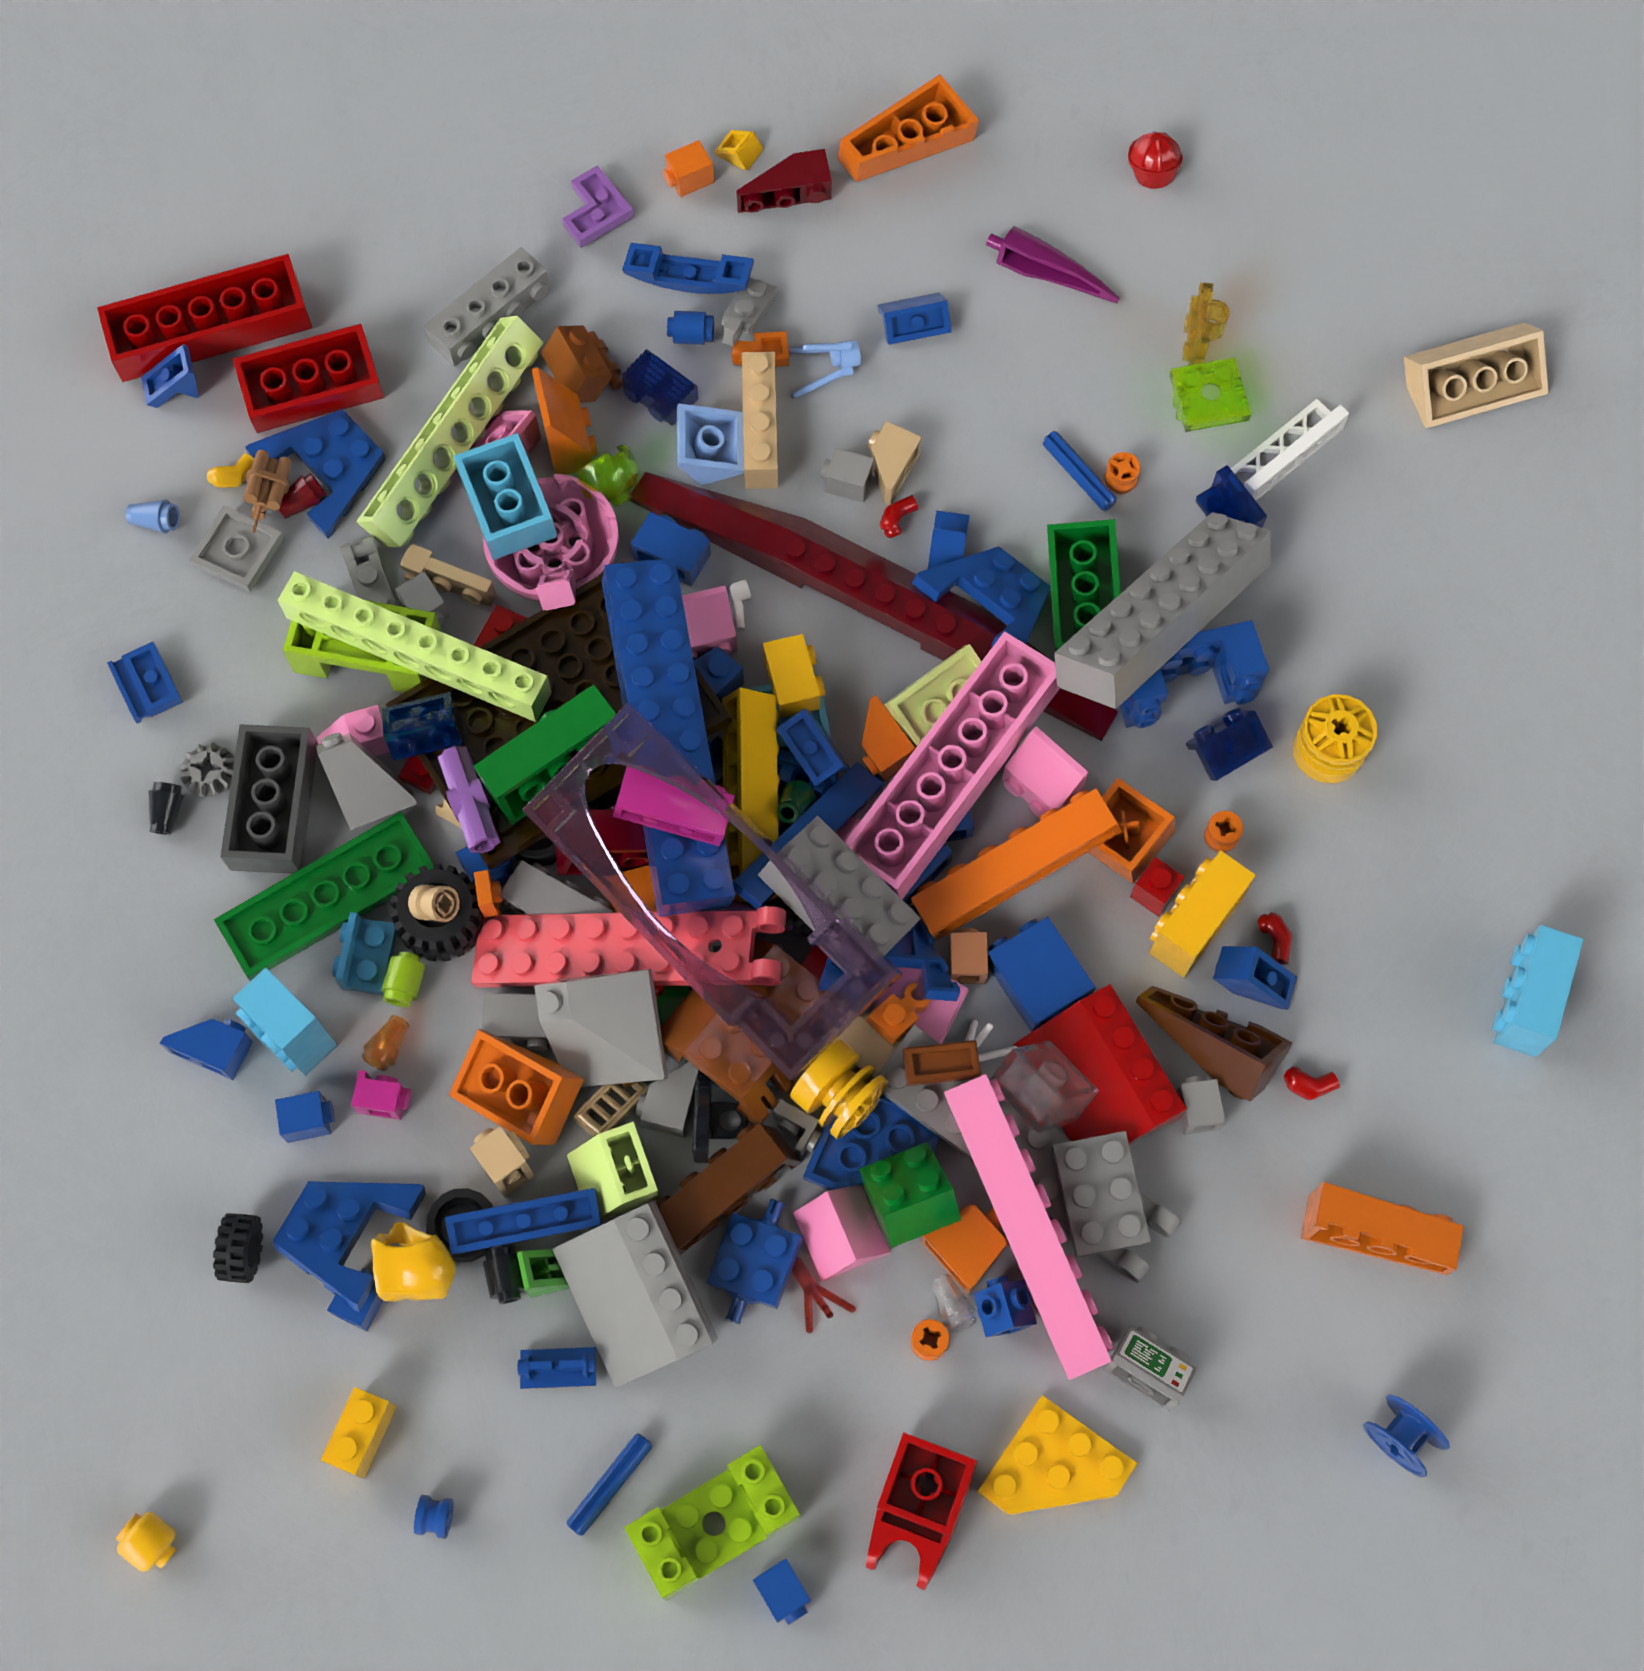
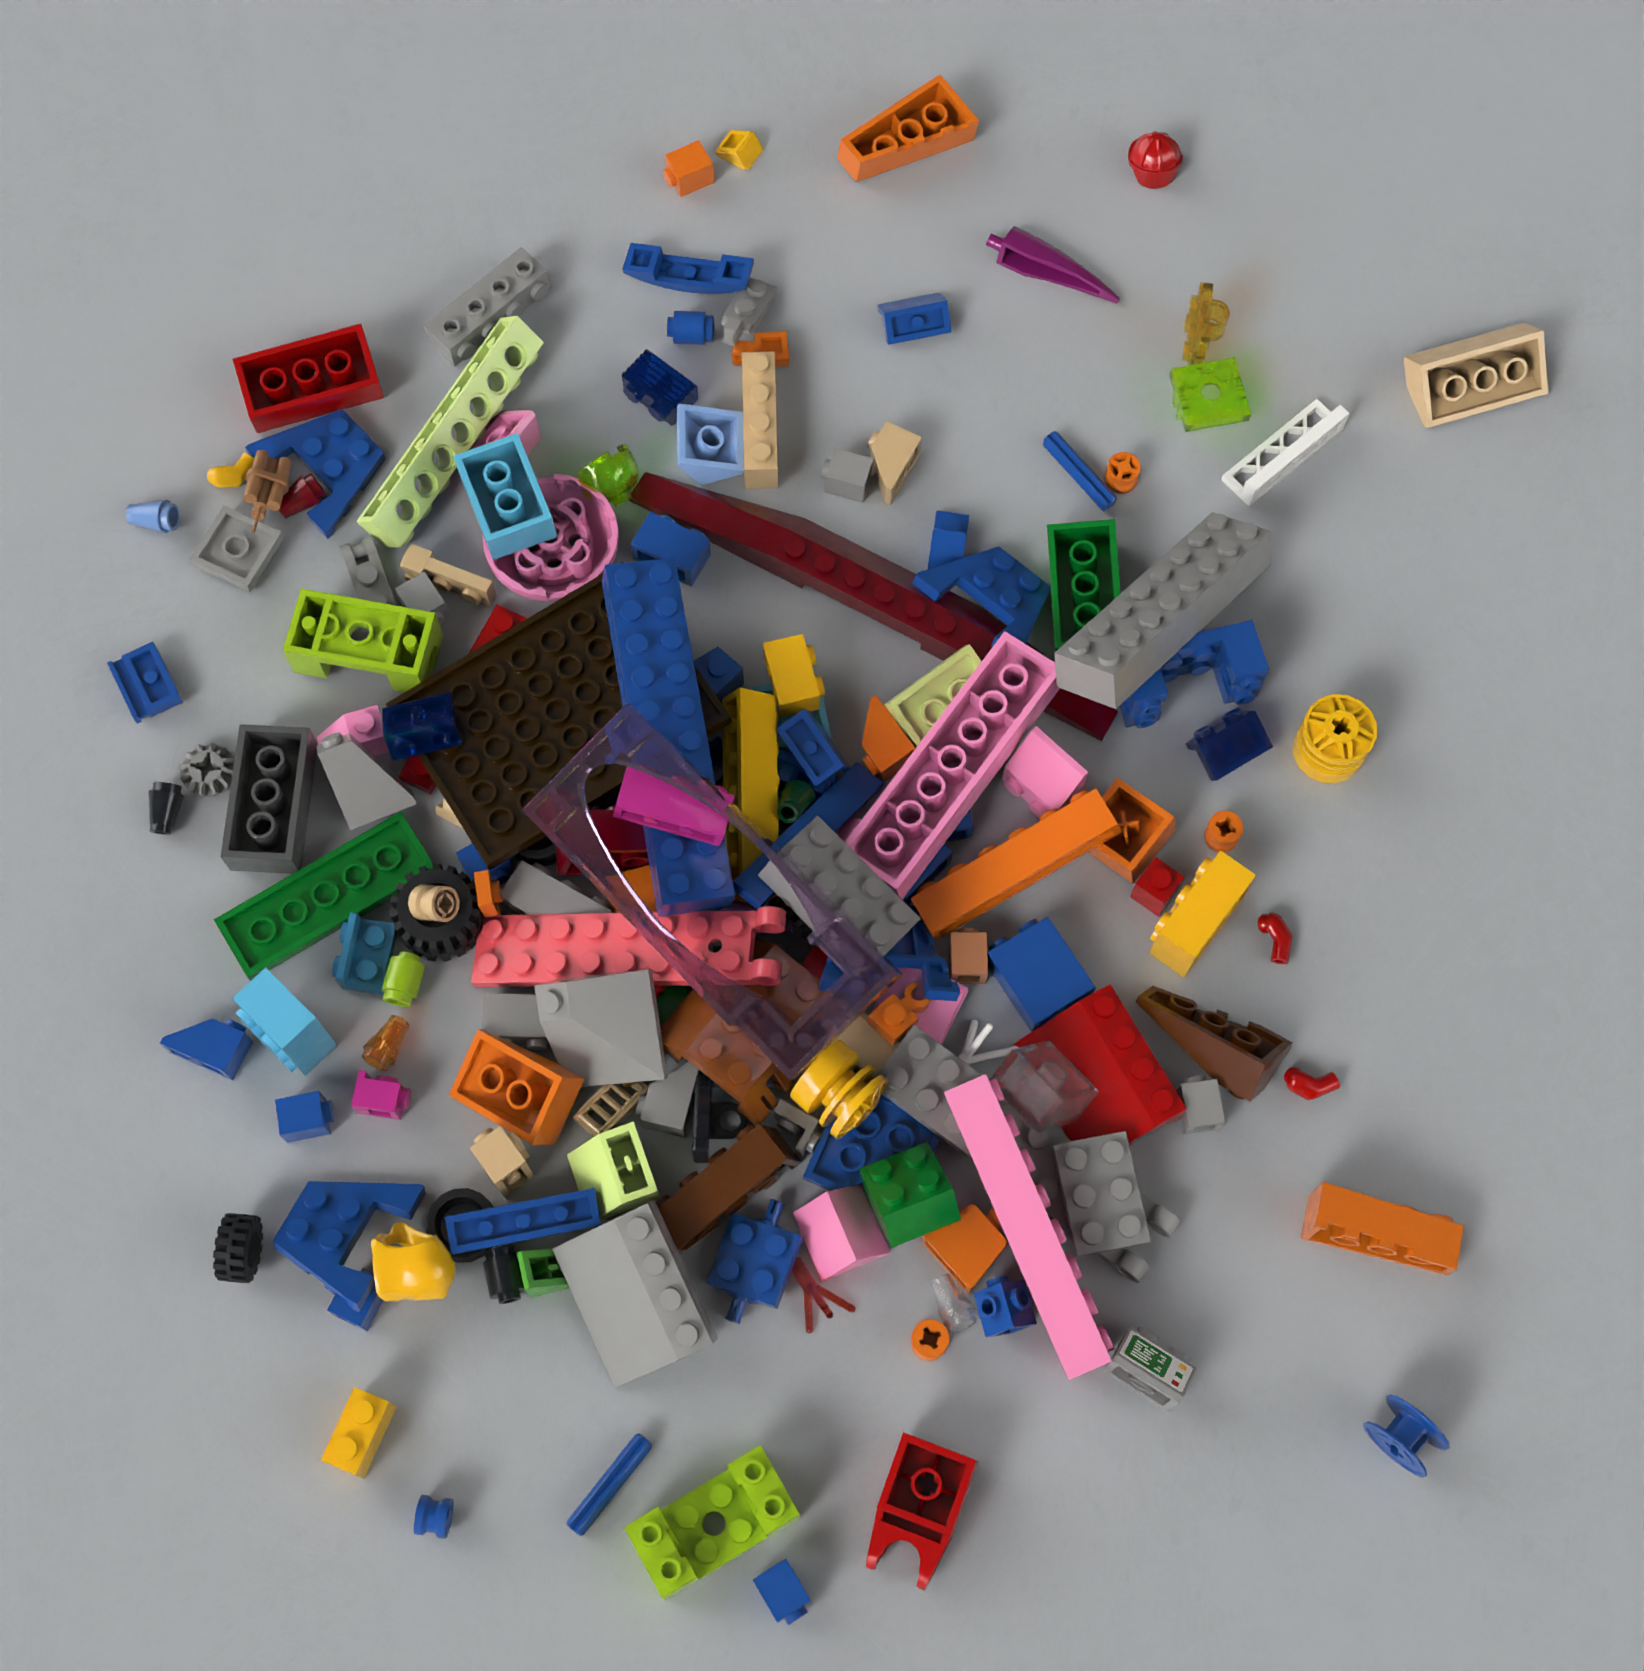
red brick [97,254,312,383] -> none
yellow head [115,1512,177,1572] -> none
blue slope [141,344,199,408] -> none
yellowish green brick [278,571,552,722] -> none
medium lavender piece [438,746,500,853] -> none
green brick [473,684,629,825] -> none
blue hinge [517,1347,596,1389] -> none
orange slope [531,367,598,475] -> none
bright pink slope [536,569,576,611] -> none
dark orange brick [541,325,624,403] -> none
medium lavender plate [562,165,634,248] -> none
bright pink slope [682,585,738,661] -> none
white hand [730,580,751,630] -> none
dark red slope [736,149,832,213] -> none
light blue plant [788,340,861,398] -> none
red arm [879,495,918,538] -> none
dark orange tile [902,1040,981,1087] -> none
yellow plate [977,1395,1138,1515] -> none
clear blue bracket [1195,465,1267,528] -> none
blue slope [1213,946,1297,1010] -> none
medium azure brick [1492,925,1584,1057] -> none

